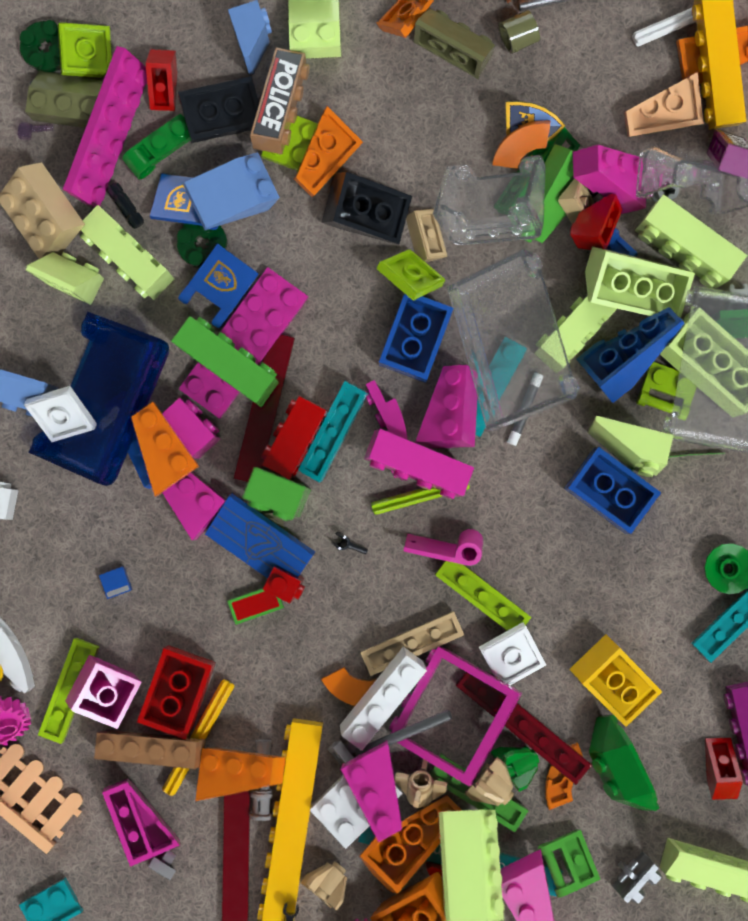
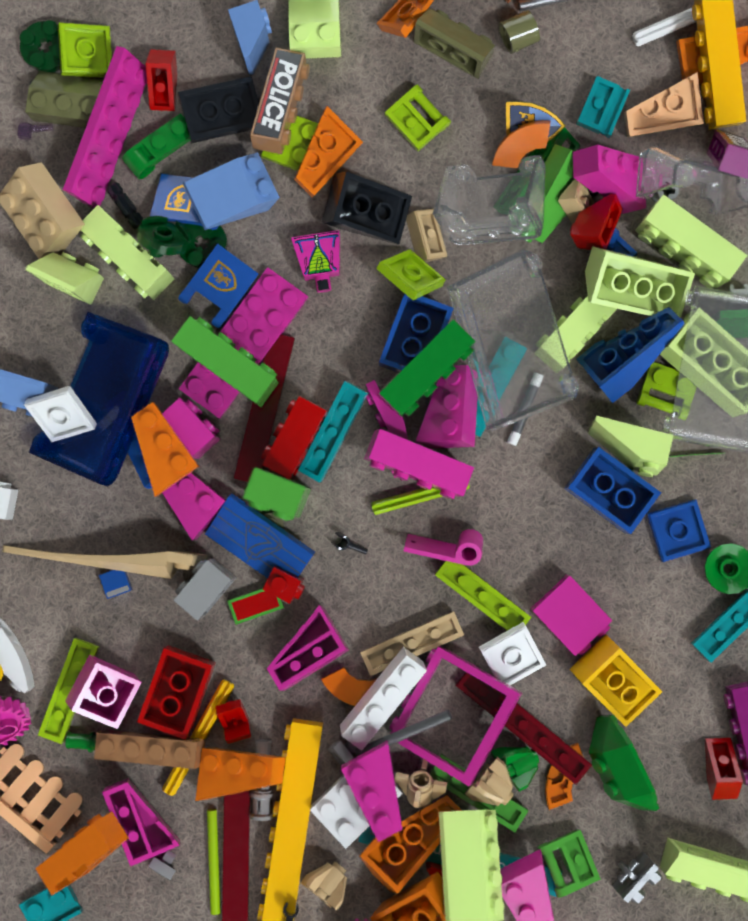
none -> tan plate [2,545,207,579]
none -> orange wedge [35,812,129,895]
none -> green pin [65,732,96,753]
none -> dark green plate [137,216,190,258]
none -> light grey brick [173,558,237,621]
none -> lime bar [207,809,221,915]
none -> red bracket [215,699,251,744]
none -> dark pink wedge [267,605,349,691]
none -> torso [291,230,340,293]
none -> green brick [379,319,476,417]
none -> lime plate [385,84,452,152]
none -> dark pink brick [530,574,612,656]
none -> teal plate [576,76,630,138]
none -> blue tile [646,499,711,562]

